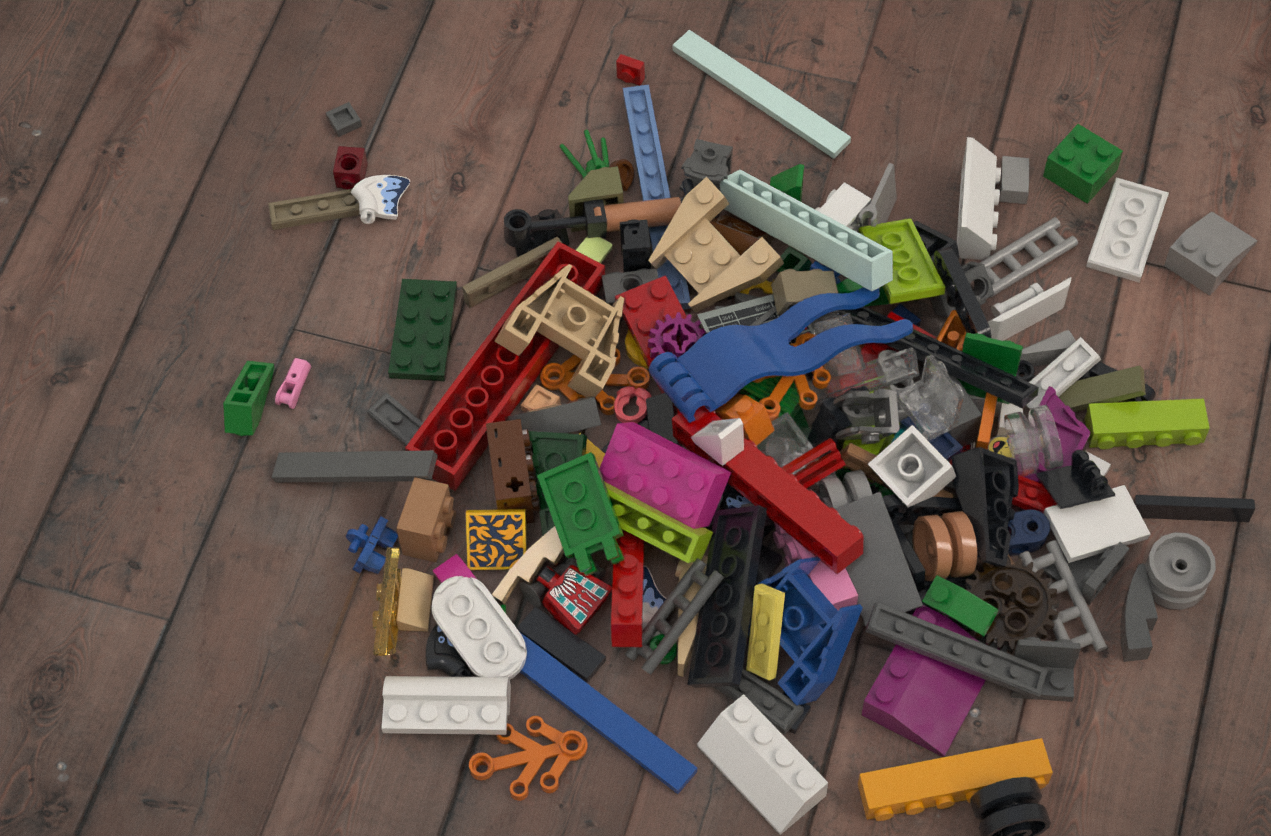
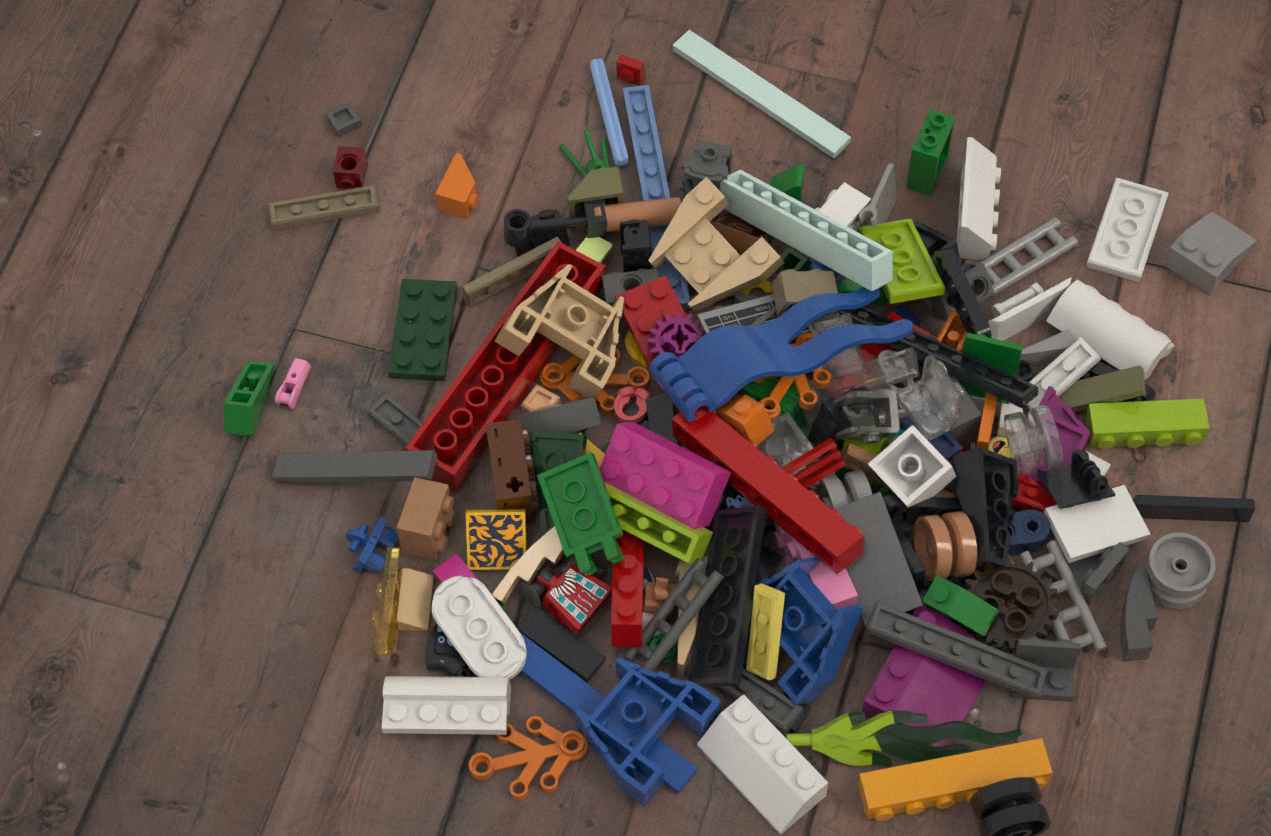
white arm [351,175,410,224] -> none
reddish brown tile [609,159,634,192] -> none
white slope [691,418,744,466] -> none
light grey slope [999,156,1029,204] -> none
green brick [1043,124,1123,204] -> none
none -> orange slope [435,153,479,218]
none -> blue wedge [574,658,721,807]
none -> light blue axle [590,58,629,167]
none -> nougat tile [643,577,676,615]
none -> piece [787,710,1022,767]
none -> green window [906,109,956,196]
none -> white brick [1046,280,1175,380]

